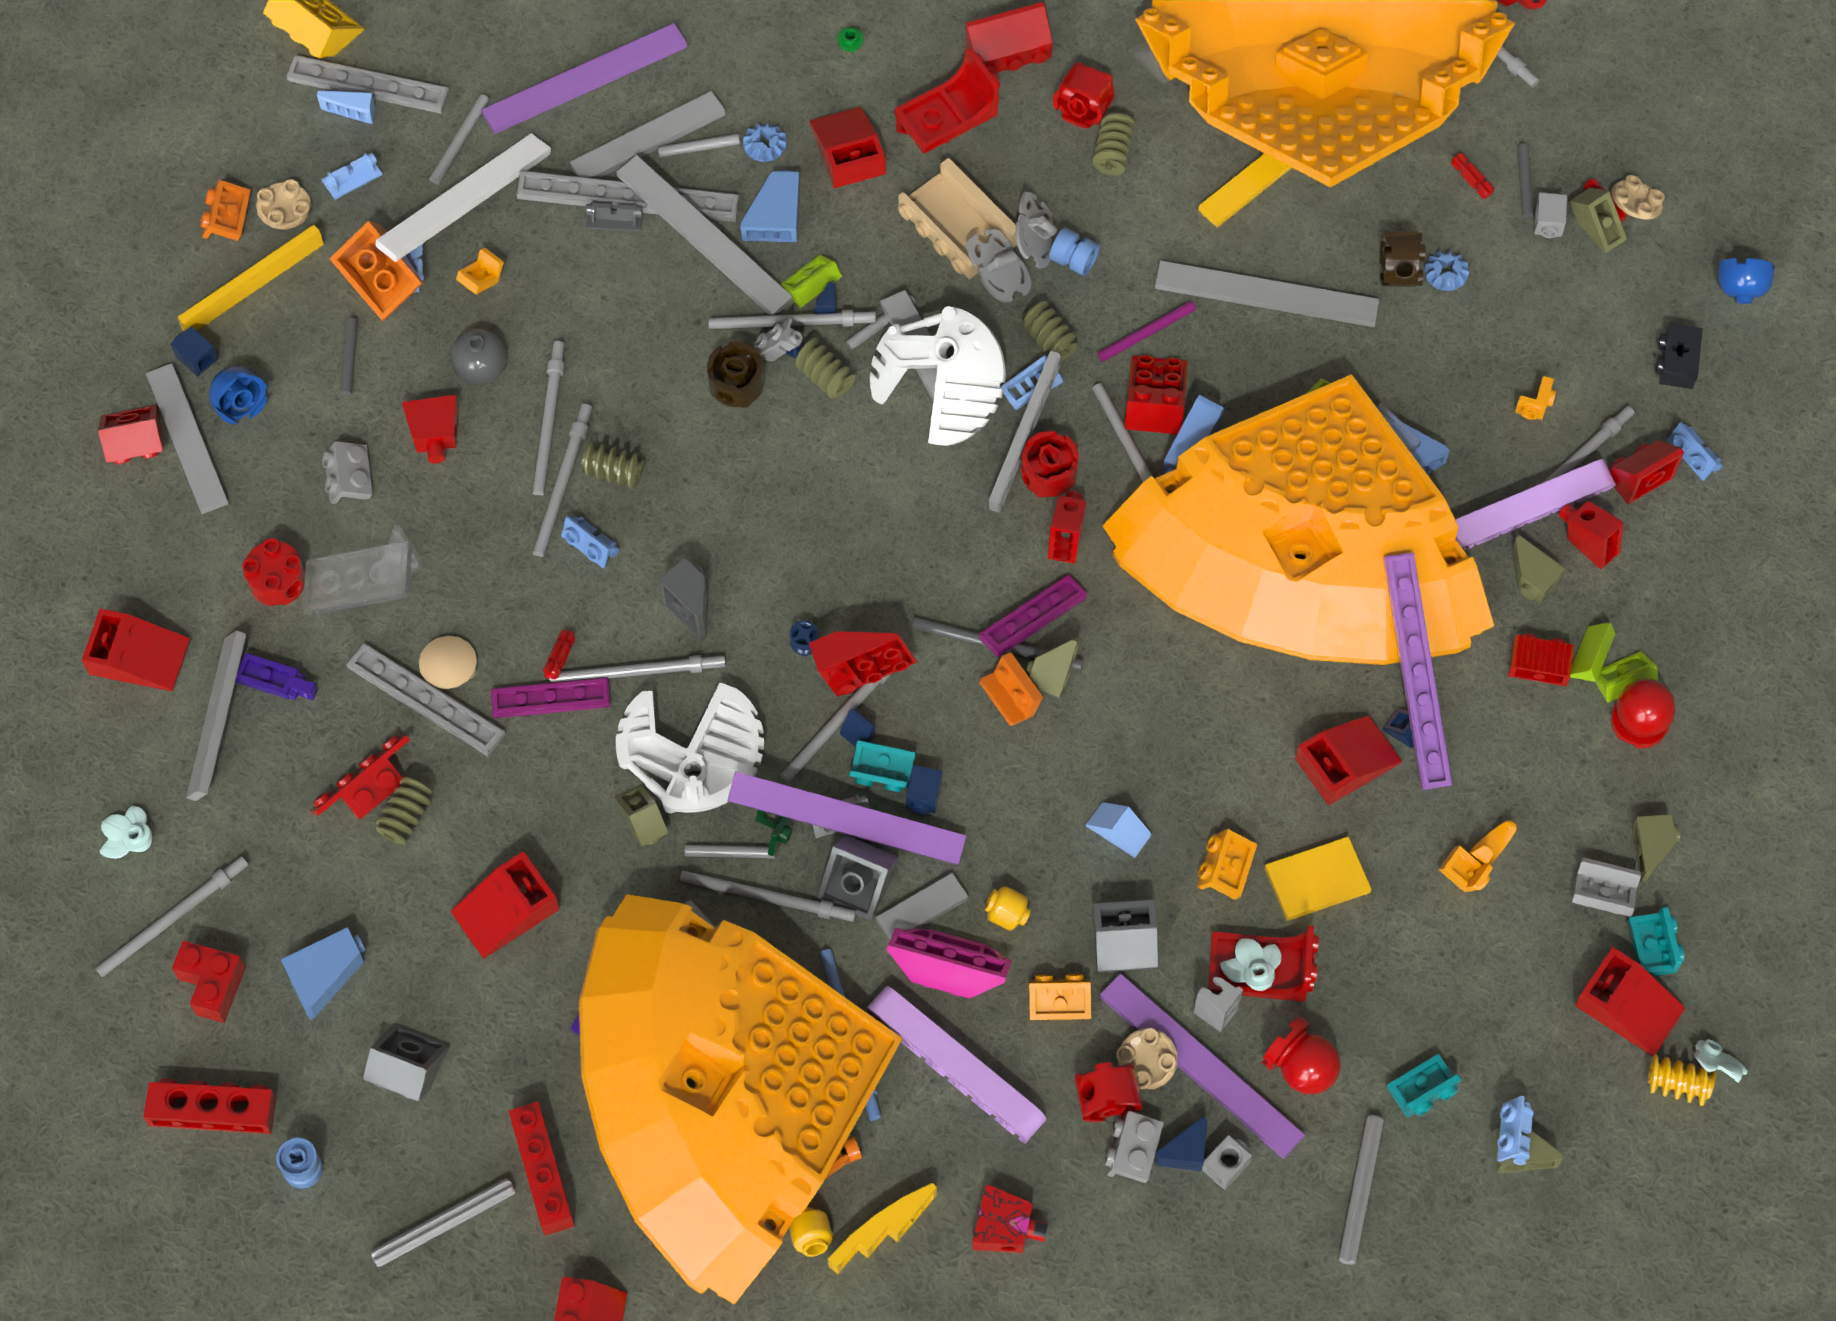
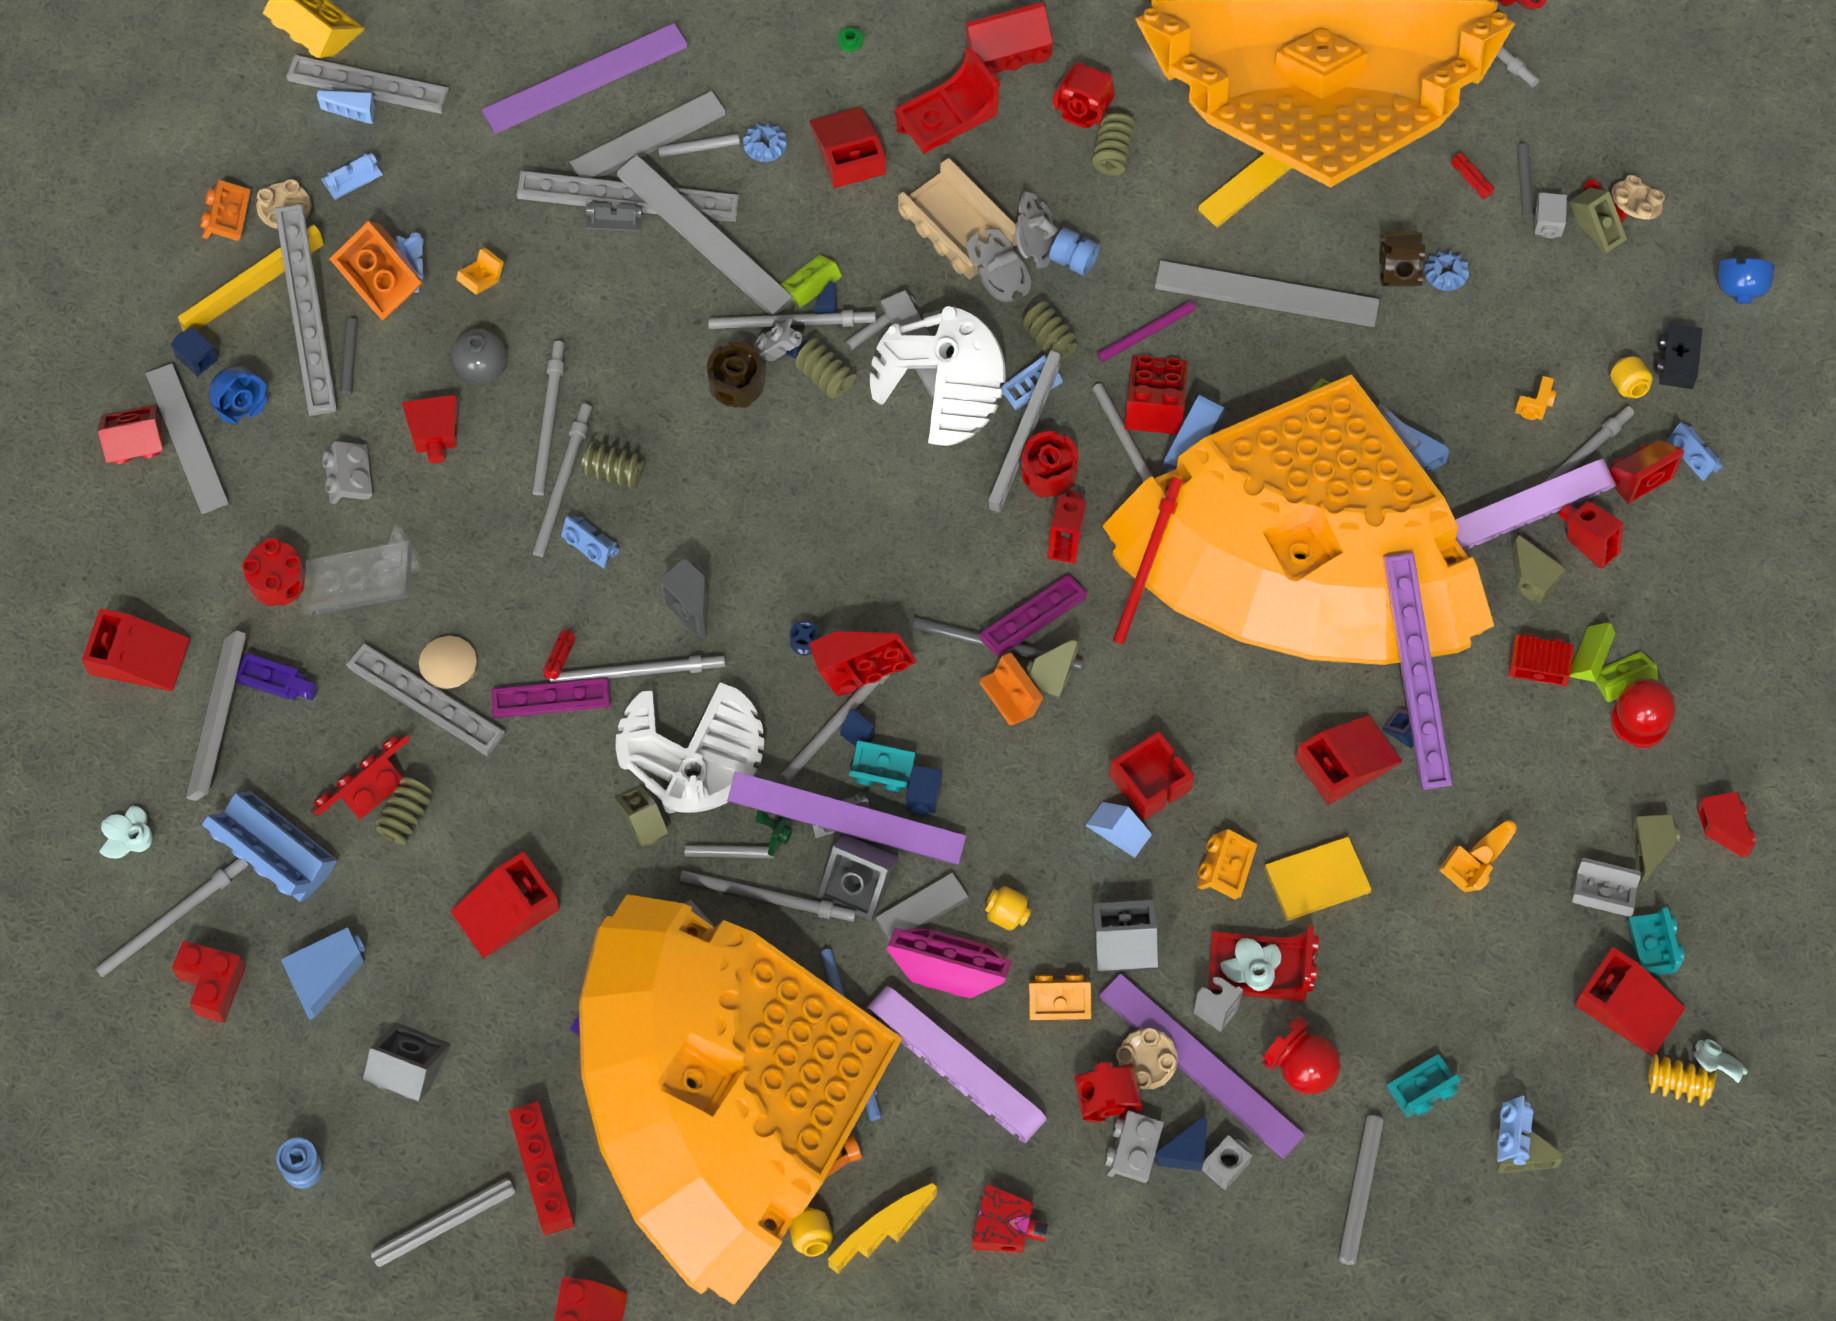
red brick [143,1079,277,1134] -> none
white tile [376,133,551,262] -> none
light grey bar [429,94,490,185] -> none
medium blue slope [741,170,800,242] -> none
none -> medium blue brick [202,791,338,902]
none -> light grey tile [275,204,337,416]
none -> red piece [1109,731,1194,821]
none -> red bar [1113,477,1183,645]
none -> yellow head [1610,356,1653,398]
none -> red slope [1697,792,1756,857]

